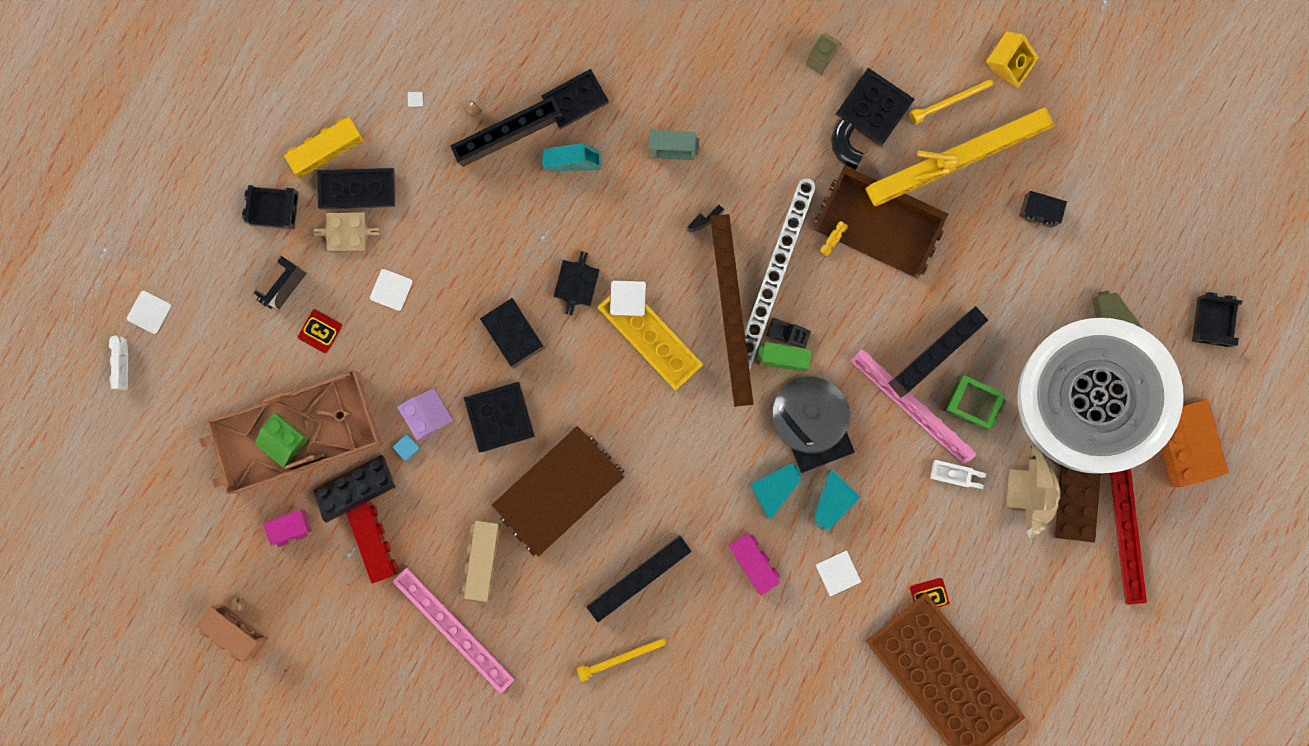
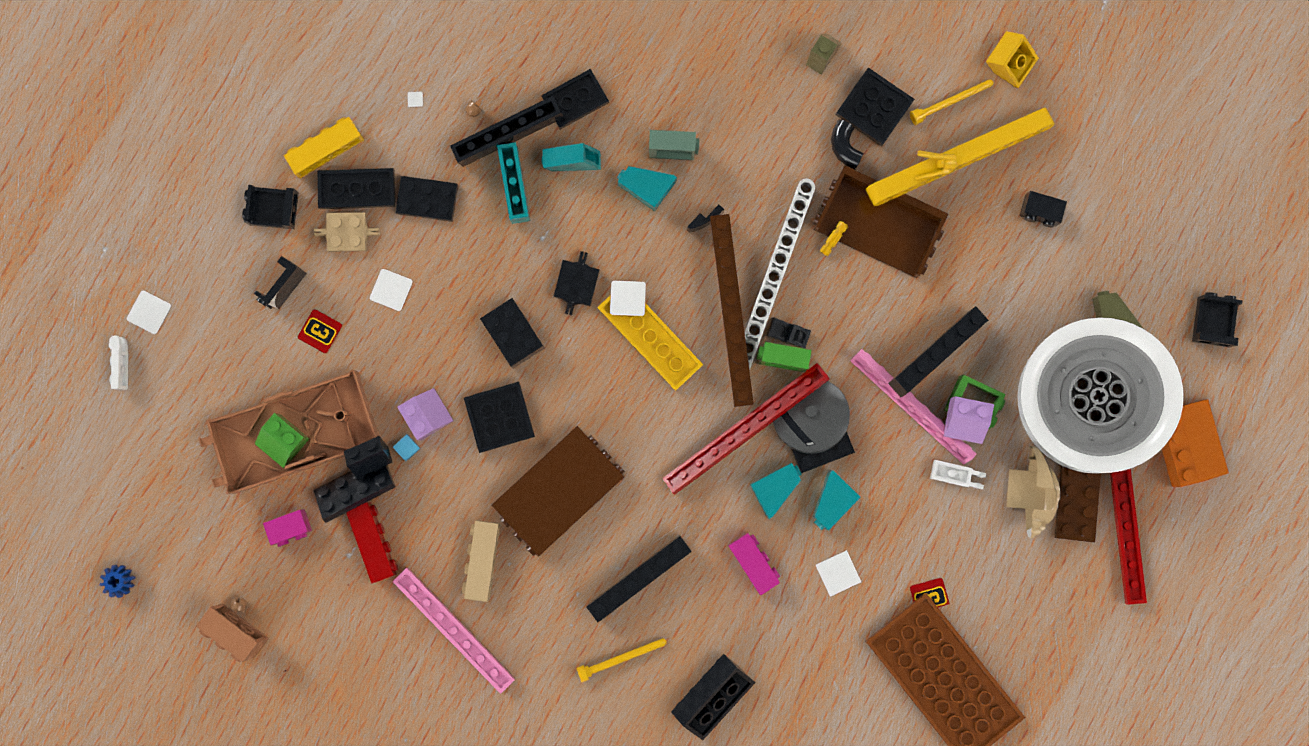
none -> blue gear [99,565,136,598]
none -> black brick [344,436,393,478]
none -> black plate [395,176,458,222]
none -> teal brick [497,142,531,224]
none -> teal slope [617,166,677,211]
none -> red plate [662,363,830,495]
none -> black slope [671,654,755,740]
none -> lavender slope [943,396,994,444]

